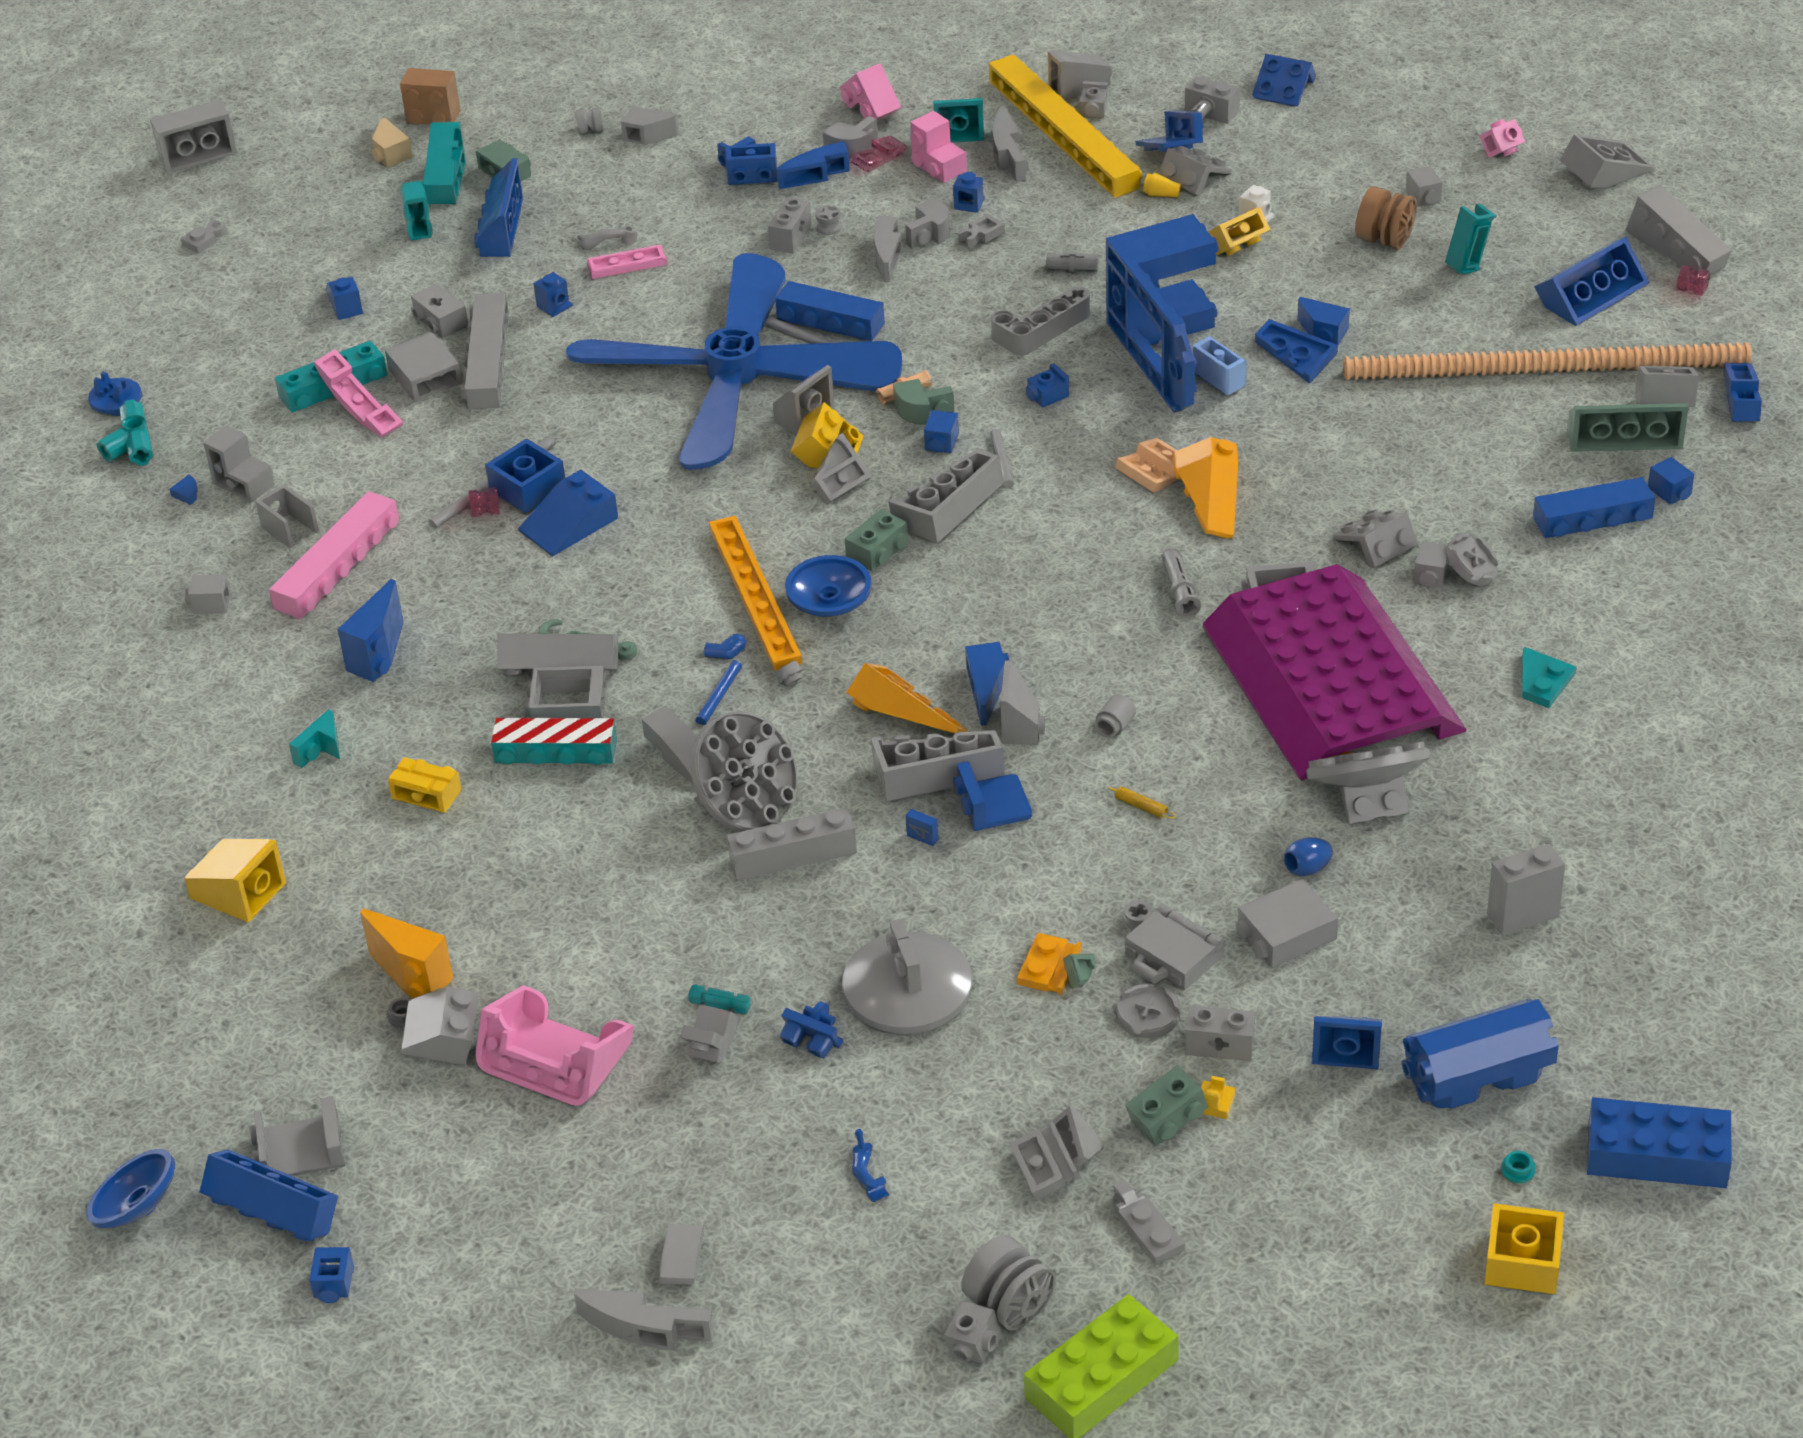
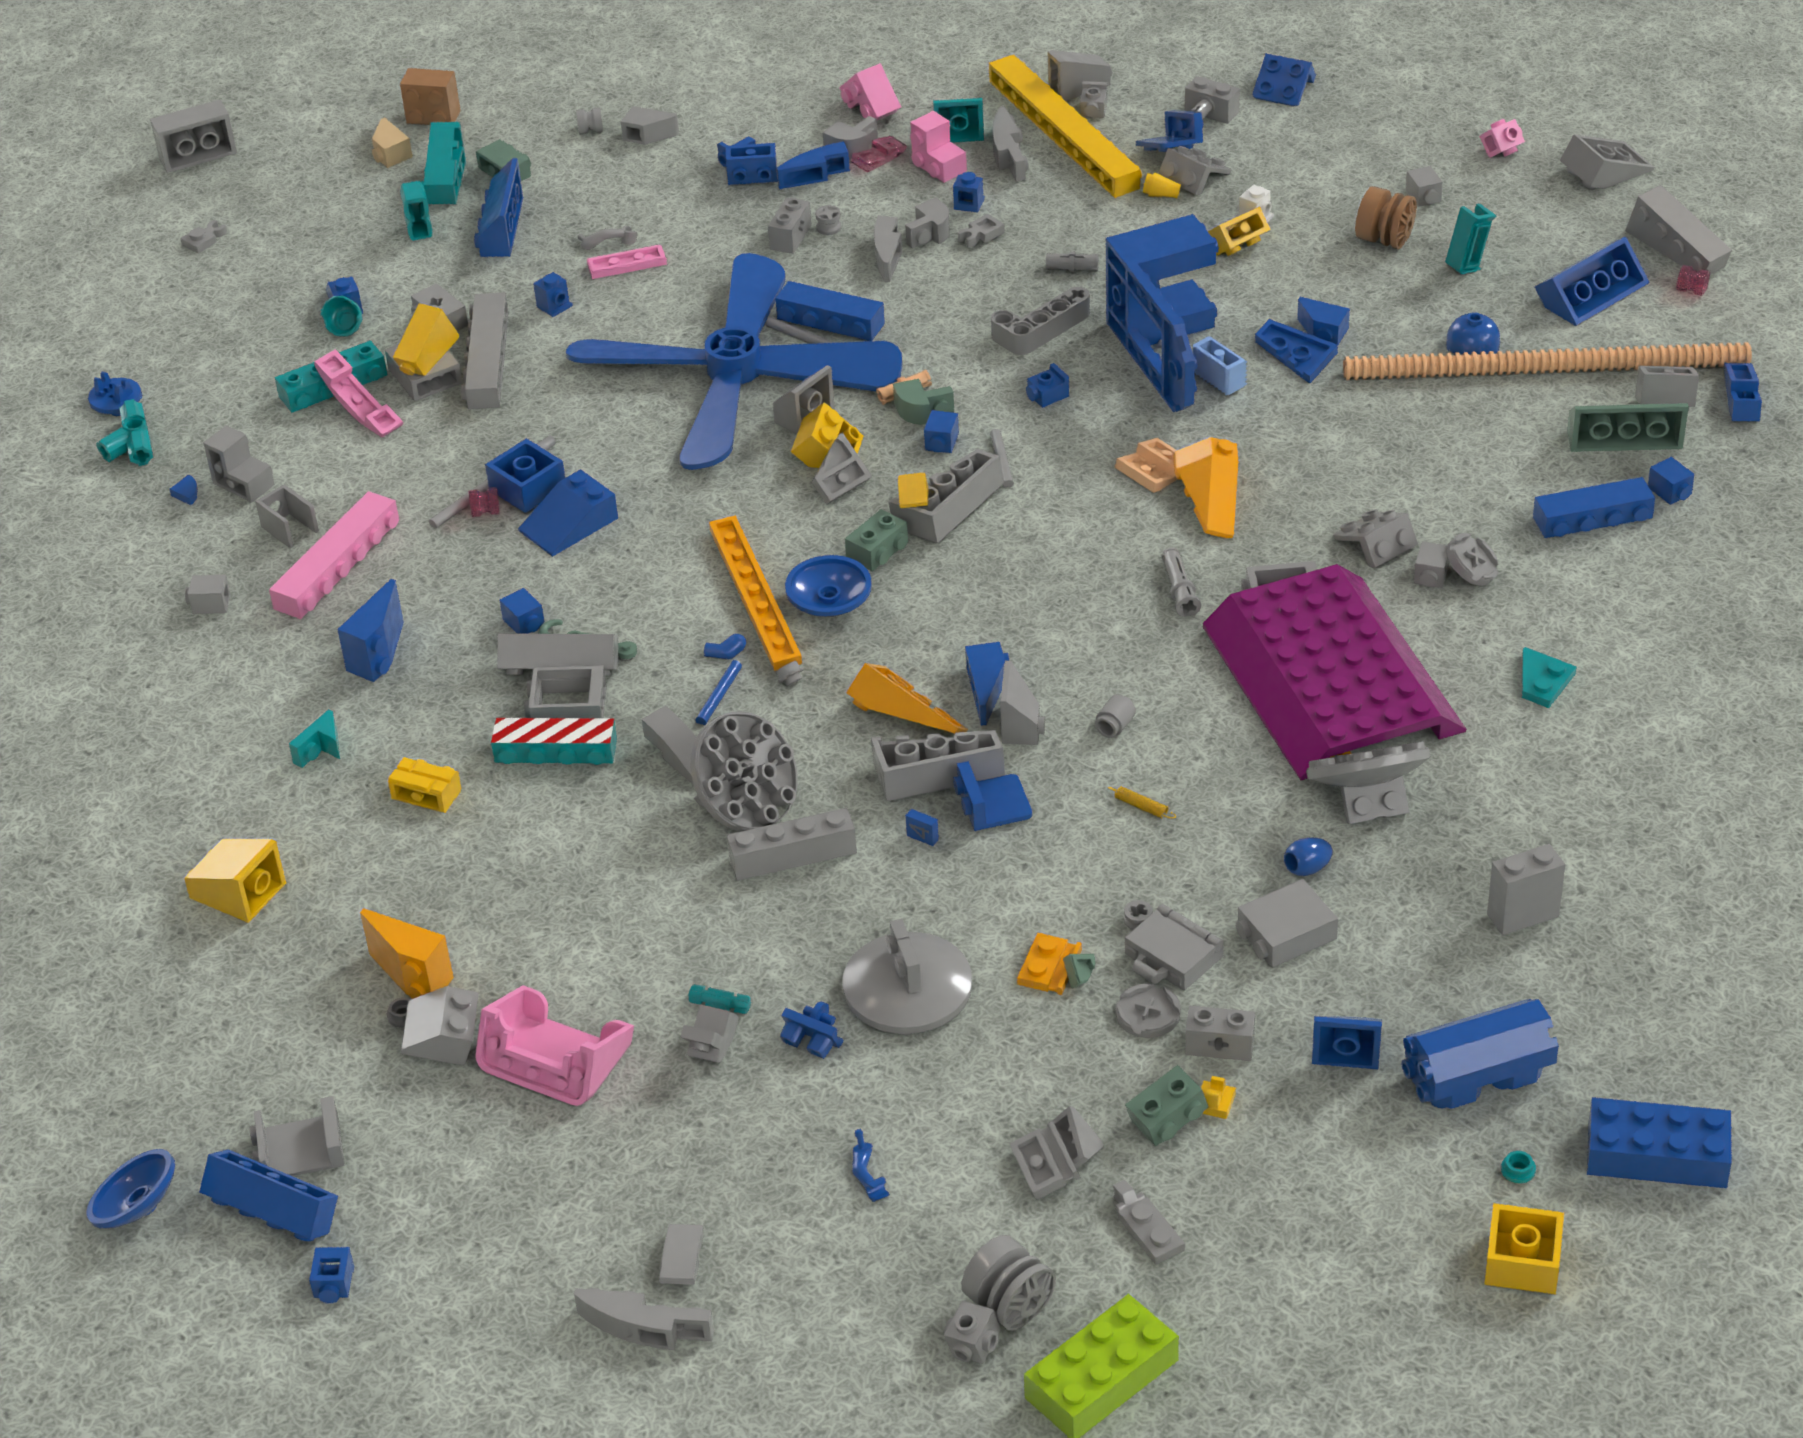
none -> teal hair [320,296,362,337]
none -> yellow slope [393,303,460,376]
none -> blue brick [499,588,545,634]
none -> yellow slope [898,472,928,508]
none -> blue cylinder [1446,312,1500,355]

